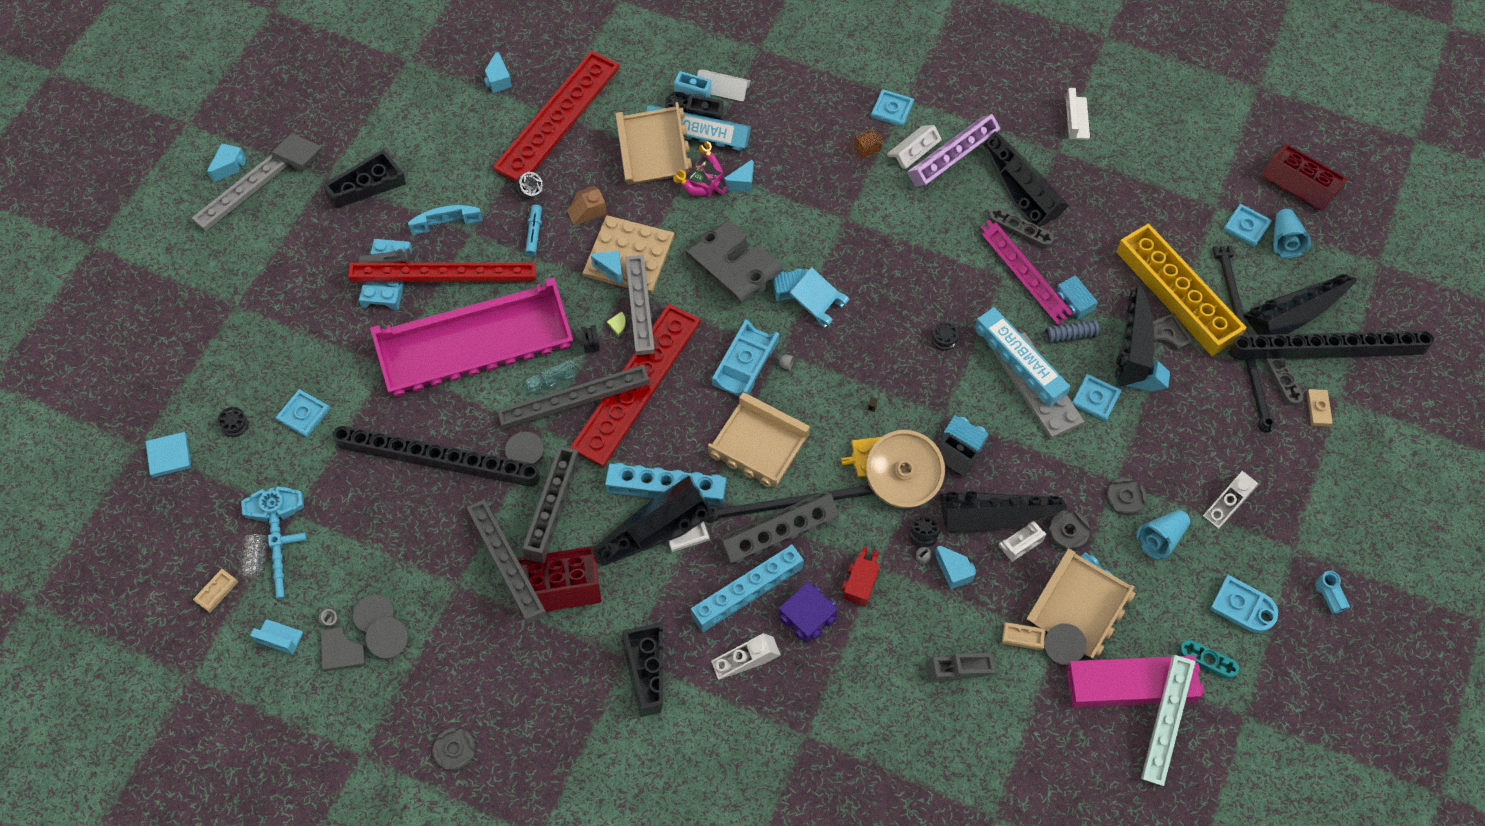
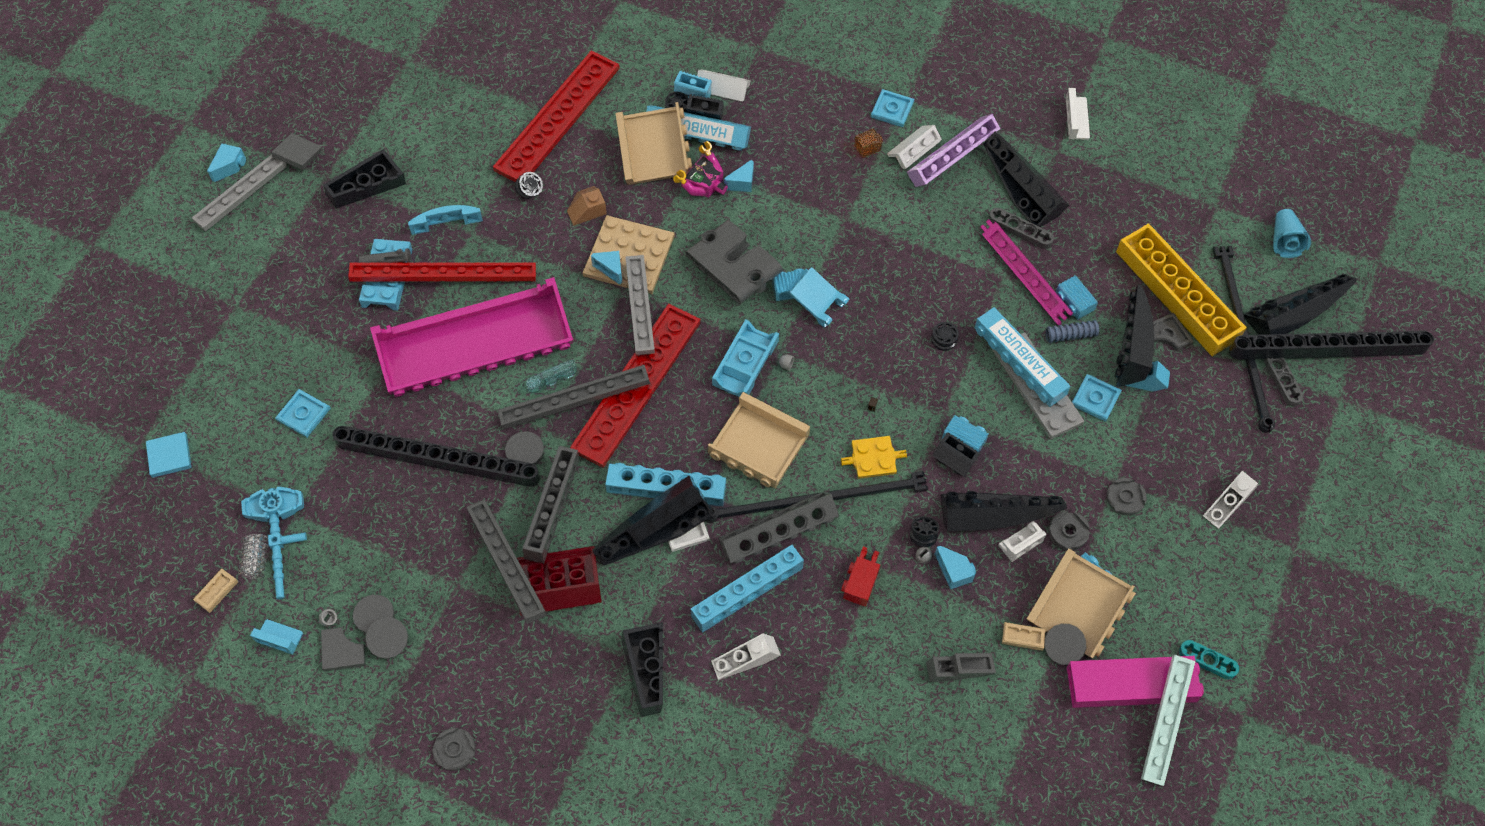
black wheel [217,407,249,437] -> none
medium azure slope [484,52,512,93] -> none
medium azure pin [525,205,542,256] -> none
black wheel [581,325,600,353] -> none
yellowish green tile [607,312,626,337] -> none
dark purple brick [778,582,837,643] -> none
tan dish [866,430,945,509] -> none
medium azure cone [1136,510,1190,560] -> none
medium azure plate [1210,575,1278,633] -> none
medium azure tile [1223,204,1272,247] -> none
dark red slope [1261,143,1348,211] -> none
tan plate [1306,389,1333,427] -> none
medium azure piece [1315,571,1350,614] -> none

